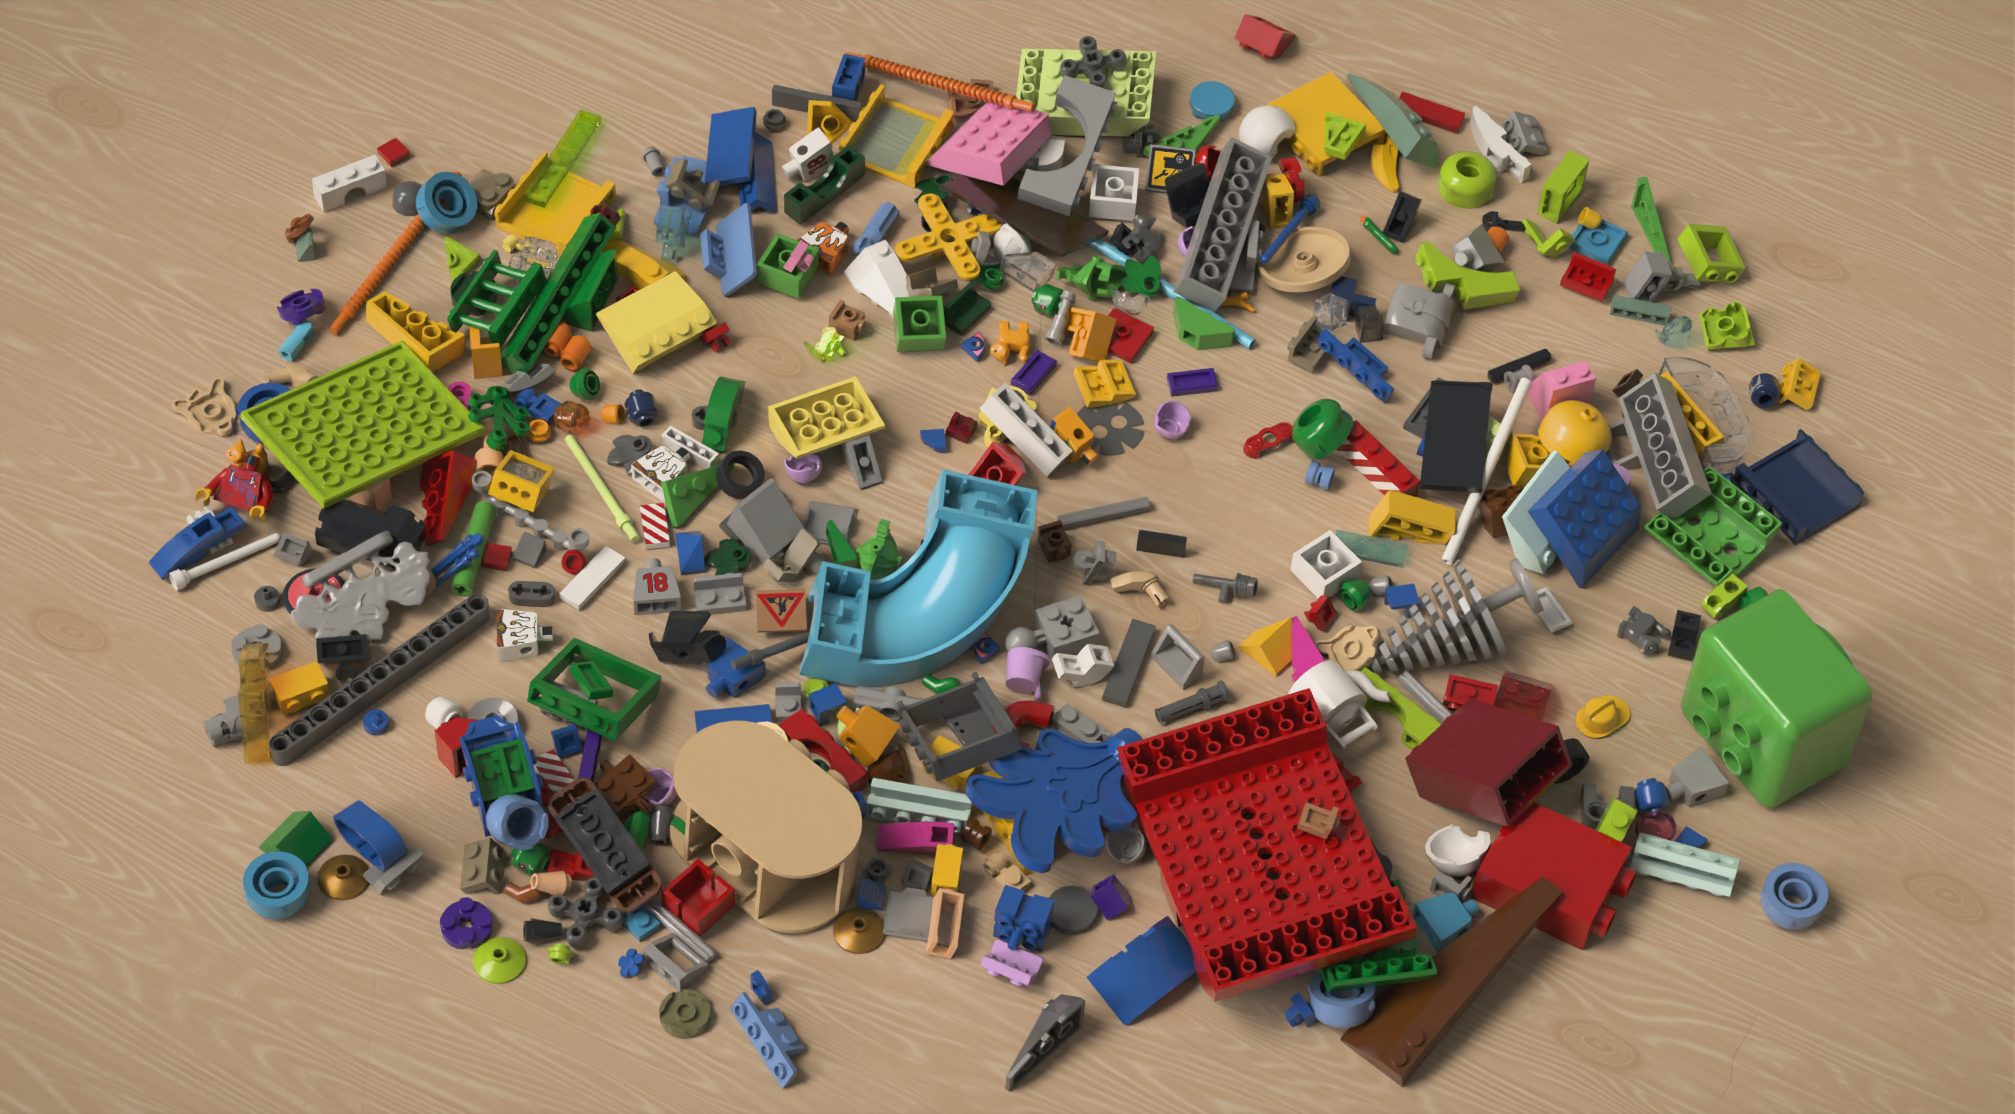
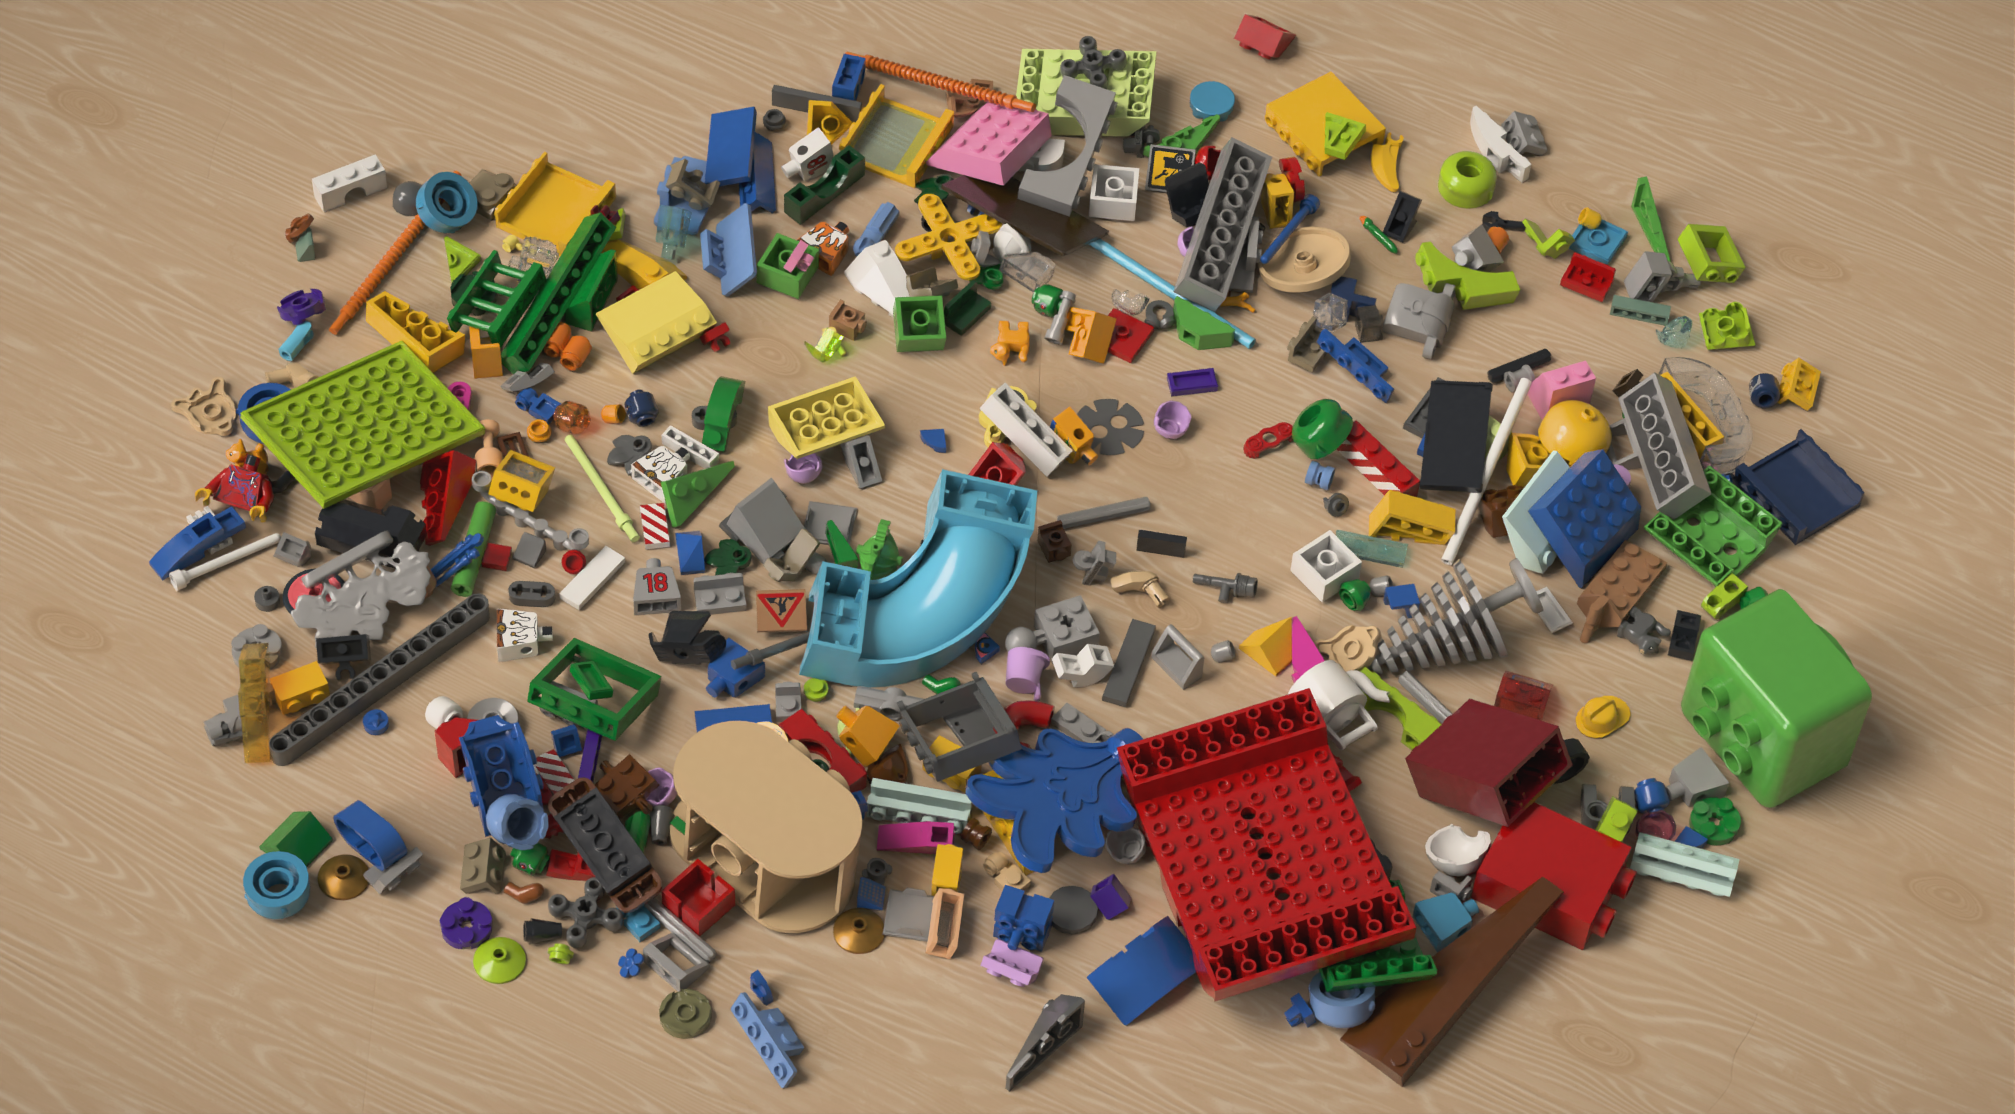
red tile [377,138,410,167] -> none
green plant [468,386,530,451] -> none
green slope [469,739,534,802] -> none
clear neon green tile [523,109,601,208] -> none
light nougat cone [531,871,571,895] -> none
green cone [569,368,600,400] -> none
light grey pin [643,147,666,177] -> none
black tyre [716,450,765,499] -> none
blue panel [809,683,846,726] -> none
dark grey tile [902,858,934,892] -> none
dark red tile [945,412,978,444] -> none
blue tile [961,331,985,362] -> none
dark purple tile [1011,350,1057,396] -> none
bright green helmet [1057,255,1125,300] -> none
yellow slope [1073,360,1136,408] -> none
black plate [1110,222,1135,255] -> none
green plate [1120,255,1162,297] -> none
dark grey animal [1122,215,1164,263] -> none
dark grey pin [1154,680,1230,724] -> none
white cylinder [1239,105,1296,159] -> none
medium nougat bracket [1297,802,1340,839] -> none
red tile [1304,595,1337,631] -> none
sand green wedge [1346,73,1439,169] -> none
red tile [1399,91,1465,133] -> none
red bracket [1443,674,1498,711] -> none
lime window [1537,150,1590,224] -> none
medium blue piece [1760,863,1828,930] -> none
none -> dark grey piece [1144,300,1175,329]
none -> dark grey plate [1323,493,1349,517]
none -> medium nougat hinge [1577,540,1668,643]
none -> green plate [1689,797,1741,846]

